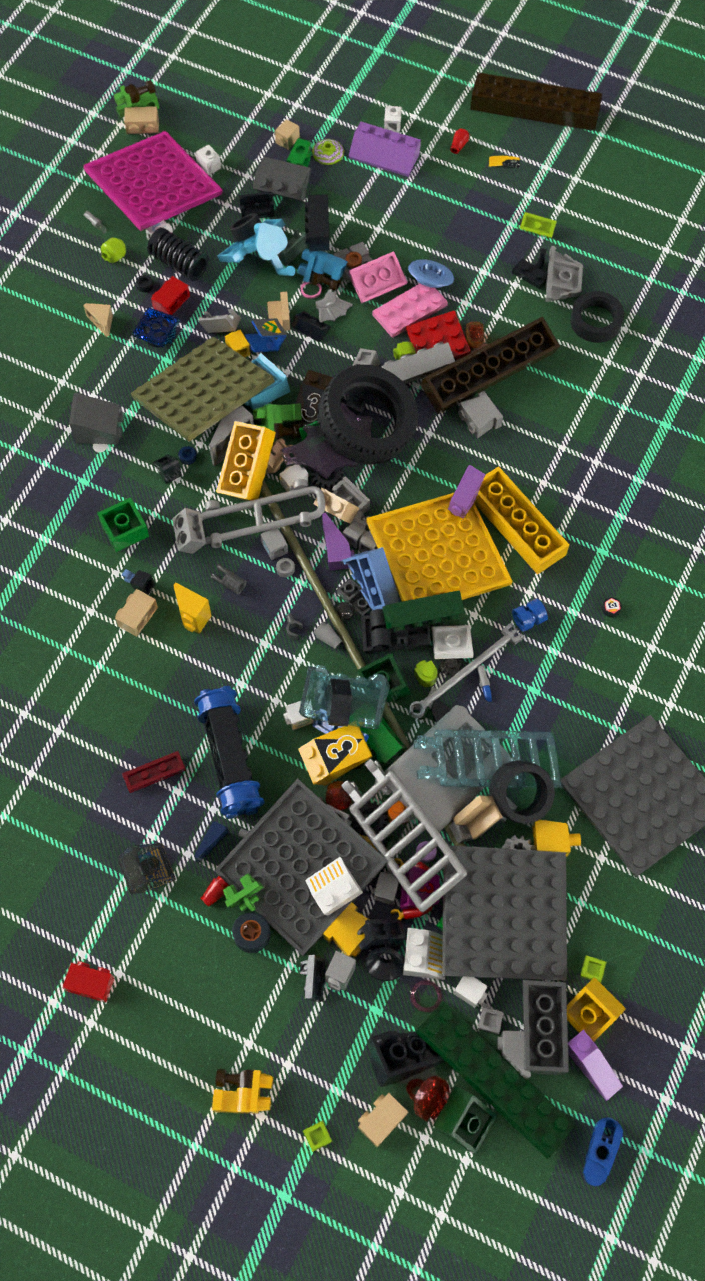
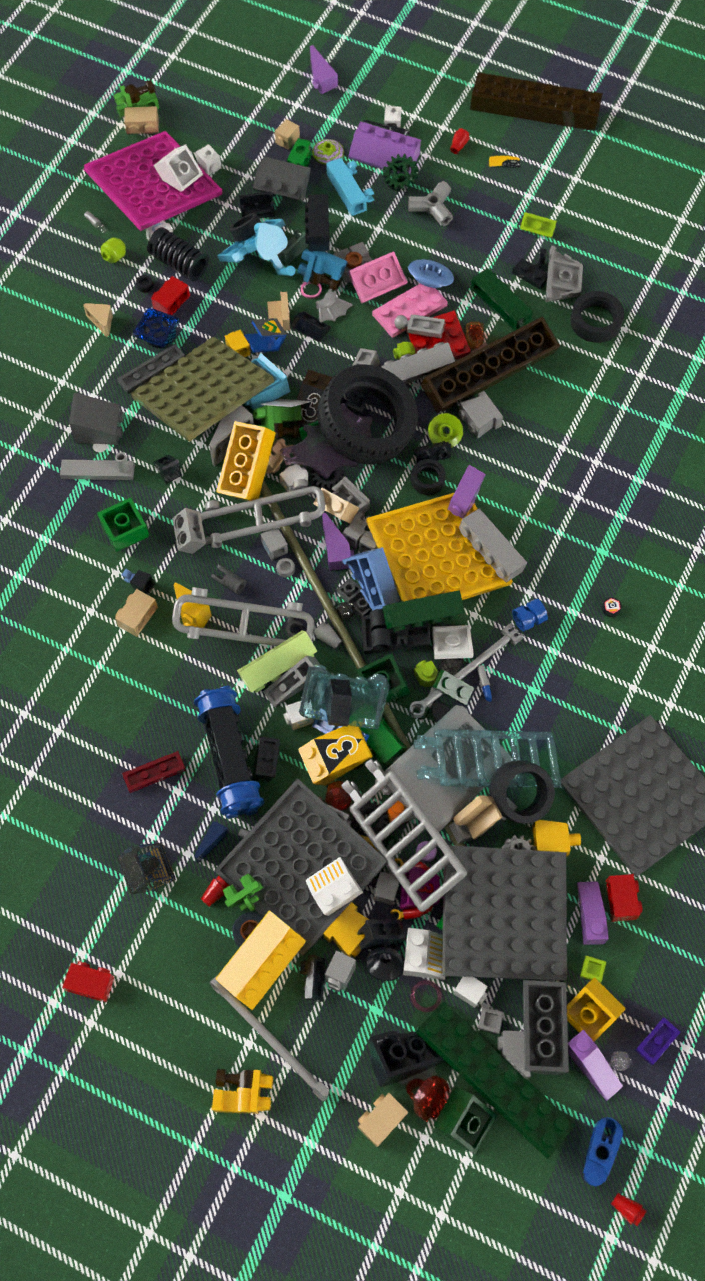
dark blue tile [178,446,197,465] -> none
light grey hinge [198,309,241,333] -> none
lime tile [303,1120,332,1152] -> none
yellow brick [474,466,569,575] -> none
none -> light grey piece [60,452,135,480]
none -> dark grey plate [117,344,185,394]
none -> white slope [154,145,203,192]
none -> light grey bar [172,587,315,646]
none -> light grey hinge [210,976,329,1101]
none -> yellow slope [215,910,306,1010]
none -> yellowish green brick [237,630,317,693]
none -> black hinge [252,736,280,782]
none -> white sticker [260,399,311,407]
none -> light grey slope [263,656,325,707]
none -> medium lavender slope [310,45,338,94]
none -> medium azure brick [327,158,374,216]
none -> black piece [363,120,410,135]
none -> dark green gear [383,154,419,191]
none -> light grey plate [394,314,446,338]
none -> light grey piece [408,181,453,226]
none -> black tyre [411,459,446,495]
none -> black hinge [413,441,451,463]
none -> lime dish [428,413,463,448]
none -> plate [433,670,474,705]
none -> light grey brick [459,508,527,583]
none -> dark green brick [471,268,533,331]
none -> medium lavender slope [577,882,608,945]
none -> red brick [606,874,642,922]
none -> clear plate [608,1052,632,1071]
none -> red cone [611,1193,647,1227]
none -> dark purple plate [635,1017,681,1065]

